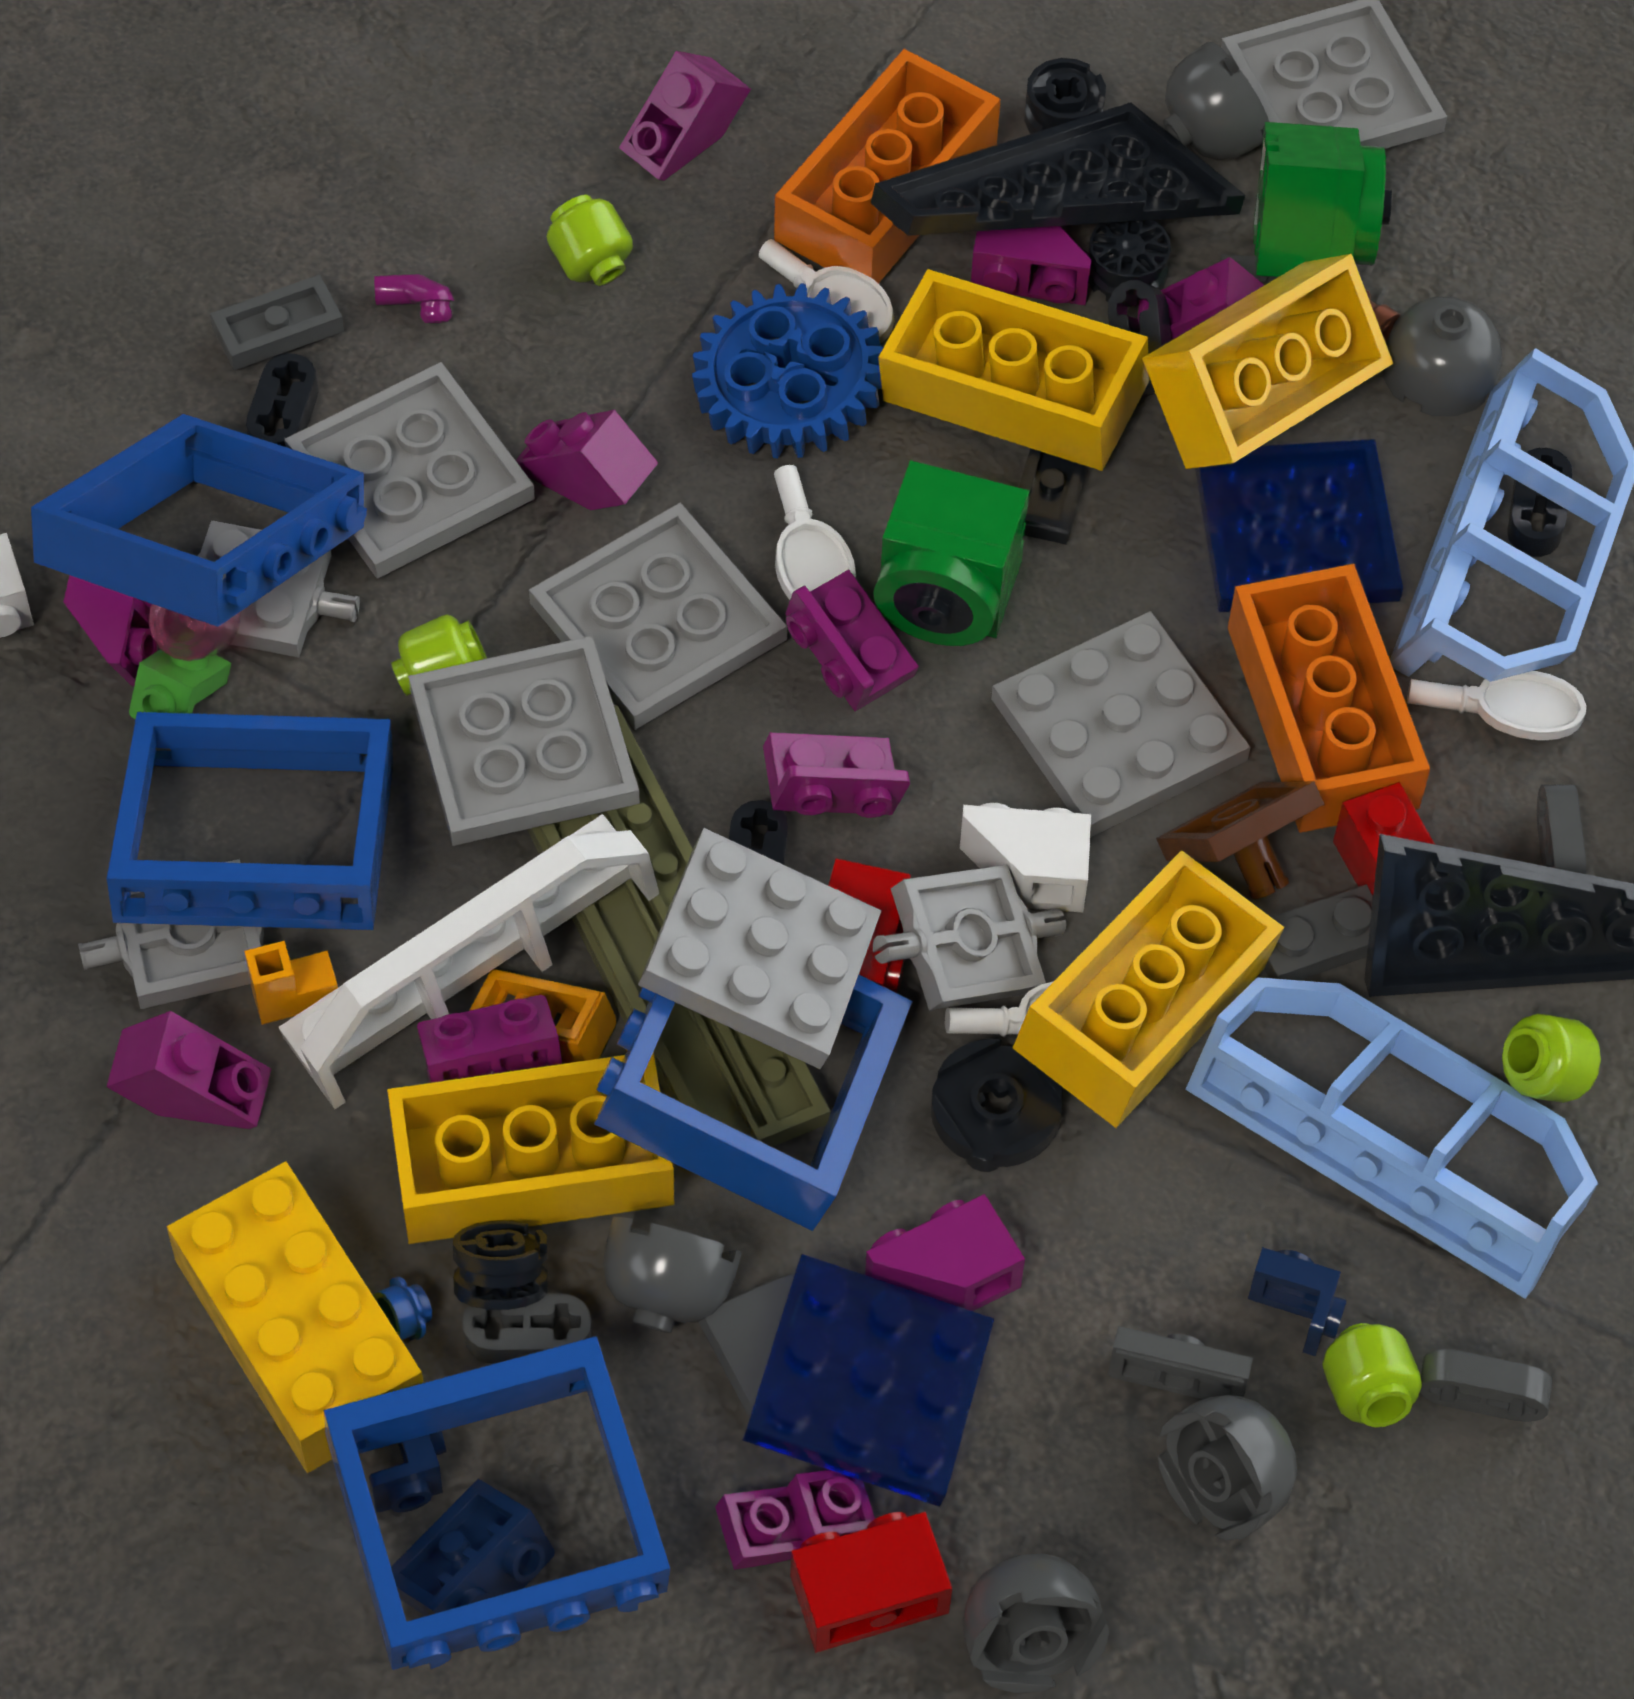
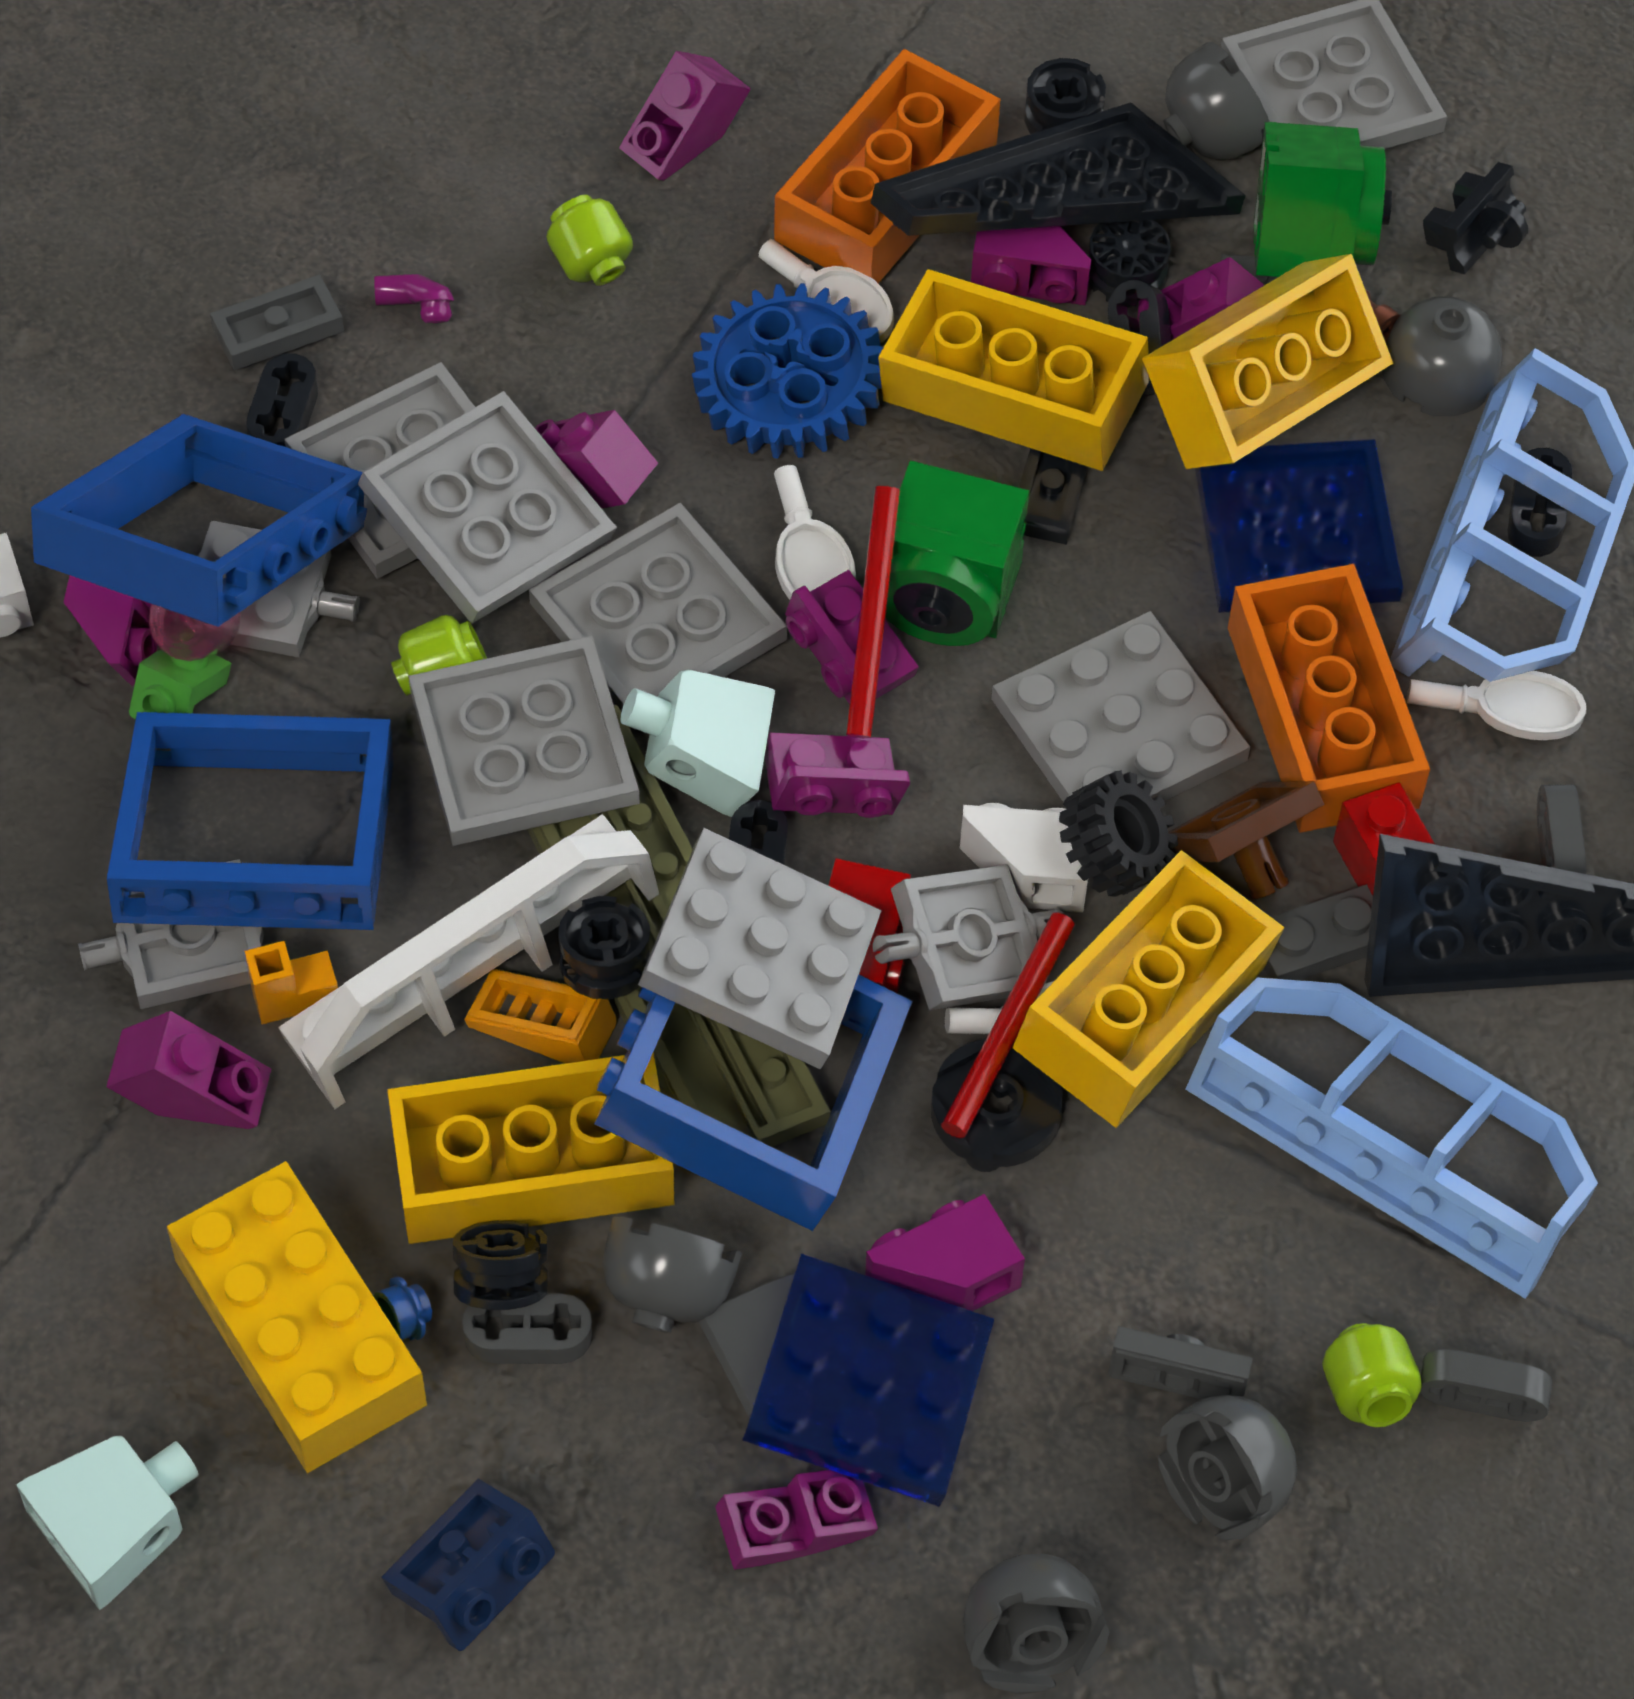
blue window [324,1336,670,1670] -> none
dark blue bracket [369,1431,446,1513] -> none
magenta bracket [417,995,562,1083] -> none
red brick [790,1511,952,1653] -> none
dark blue bracket [1248,1247,1347,1356] -> none
lime head [1502,1013,1601,1103] -> none
none -> light aqua torso [16,1436,199,1610]
none -> light grey plate [358,391,617,624]
none -> black wheel [559,896,650,1000]
none -> light aqua torso [620,670,775,817]
none -> red bar [846,486,900,738]
none -> red bar [941,912,1075,1138]
none -> black tyre [1059,770,1178,897]
none -> black hips [1423,162,1528,274]

